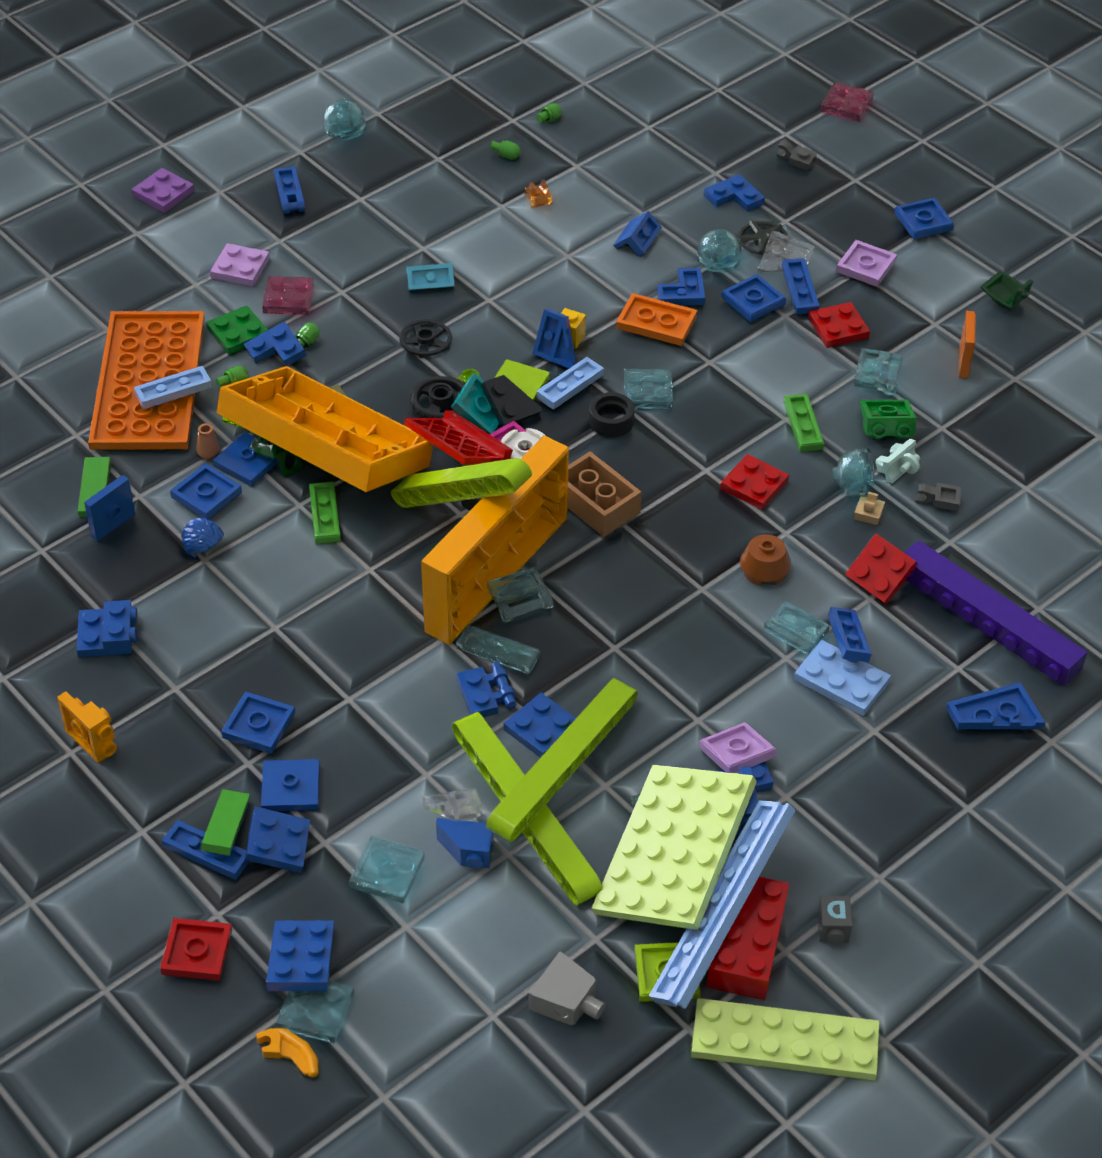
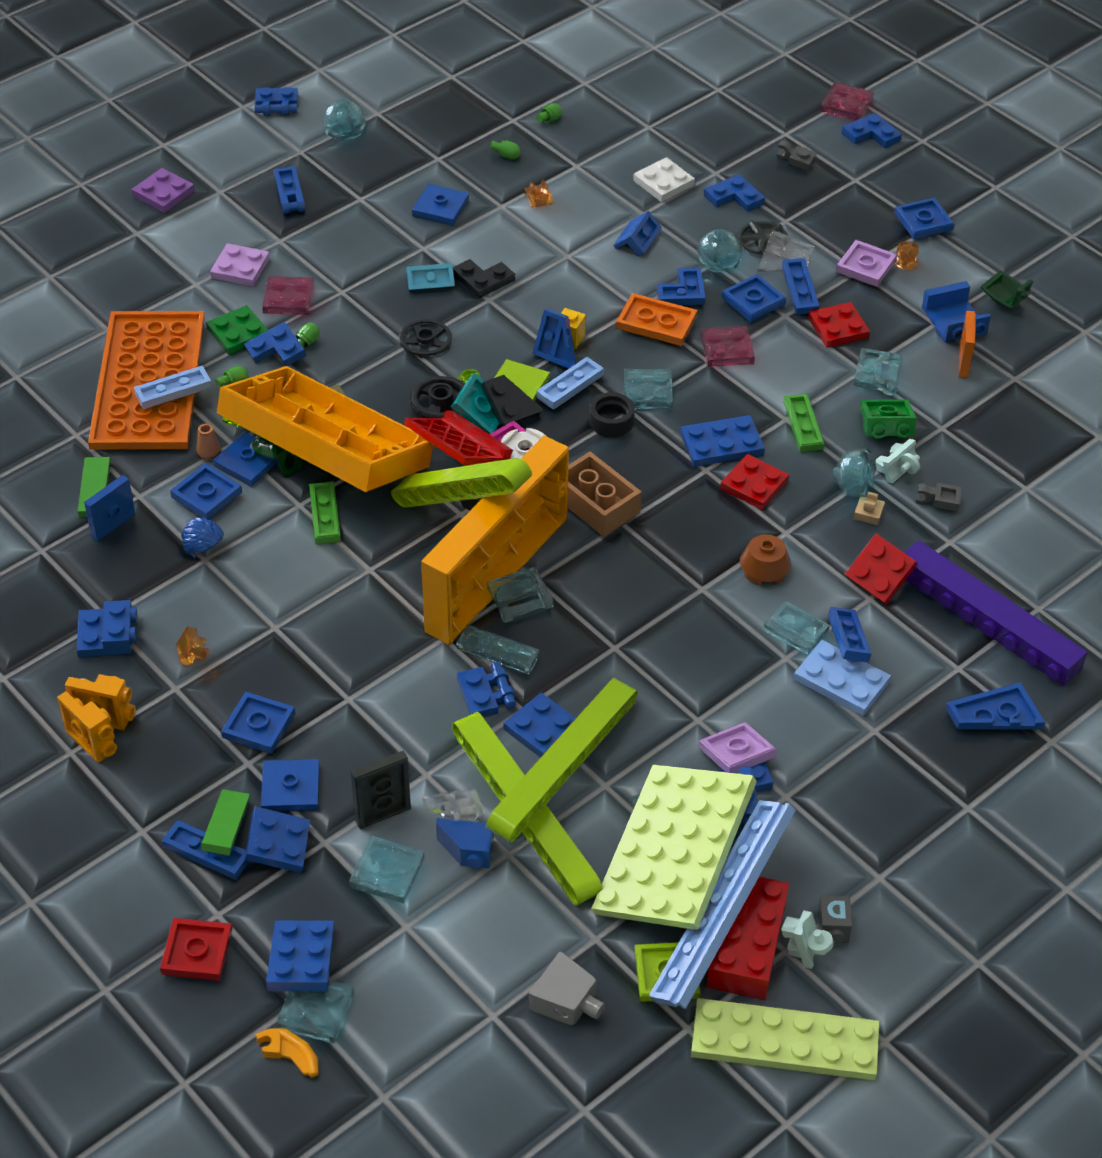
none -> light orange plate [65,674,136,731]
none -> clear orange tile [176,627,209,665]
none -> blue plate [254,87,298,115]
none -> pearl dark grey tile [351,750,411,829]
none -> blue plate [412,183,469,225]
none -> black plate [453,259,515,298]
none -> white plate [633,157,695,202]
none -> blue plate [680,415,765,467]
none -> clear pink plate [700,326,755,367]
none -> light aqua hips [781,911,834,969]
none -> blue plate [841,113,902,148]
none -> clear orange wheel [895,241,919,270]
none -> blue panel [922,281,991,343]

